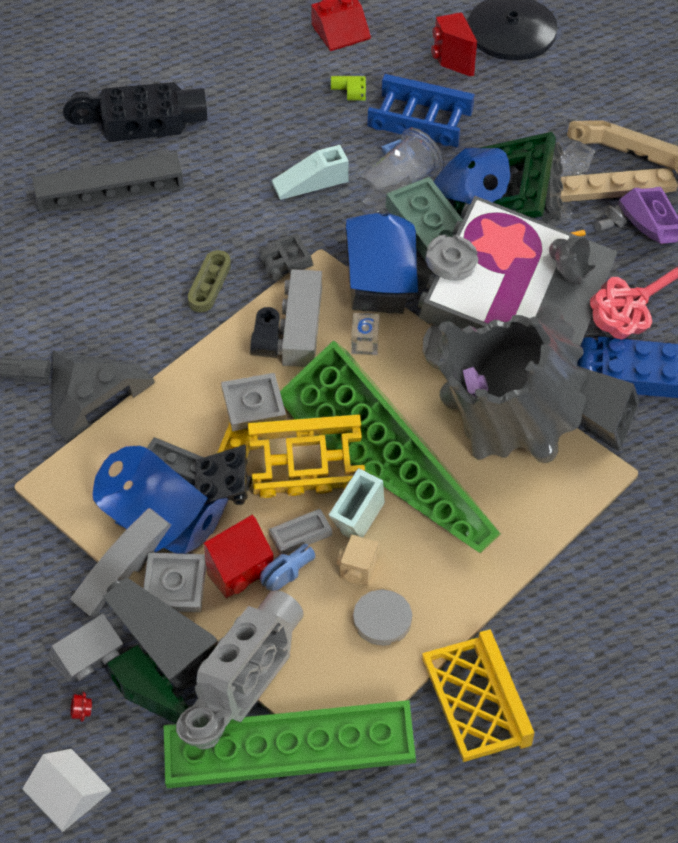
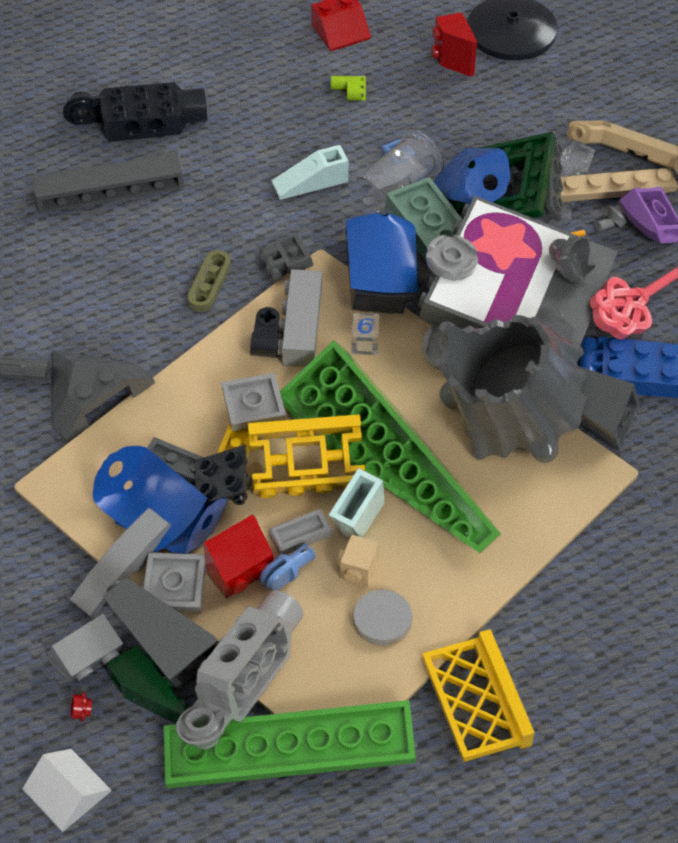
blue fence [368,74,475,147] -> none
lavender plate [463,367,489,397] -> none

